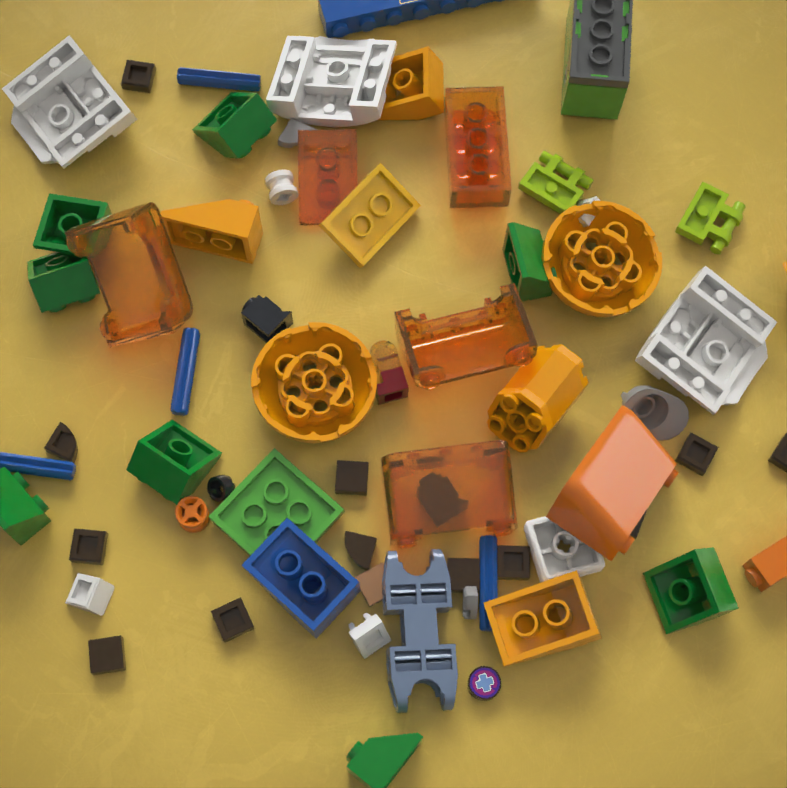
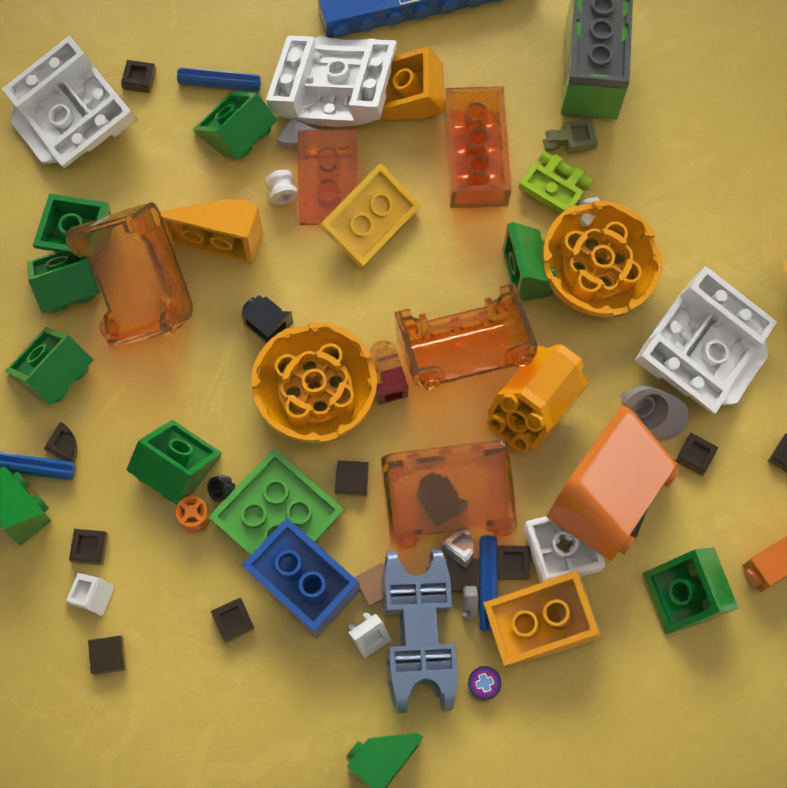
blue axle [170,327,200,416] -> none
dark brown tile [345,531,377,570] -> none
lime plate [675,182,746,254] -> none
none -> green slope [4,327,94,406]
none -> light grey tile [441,525,474,568]
none -> olive plate [543,119,598,153]

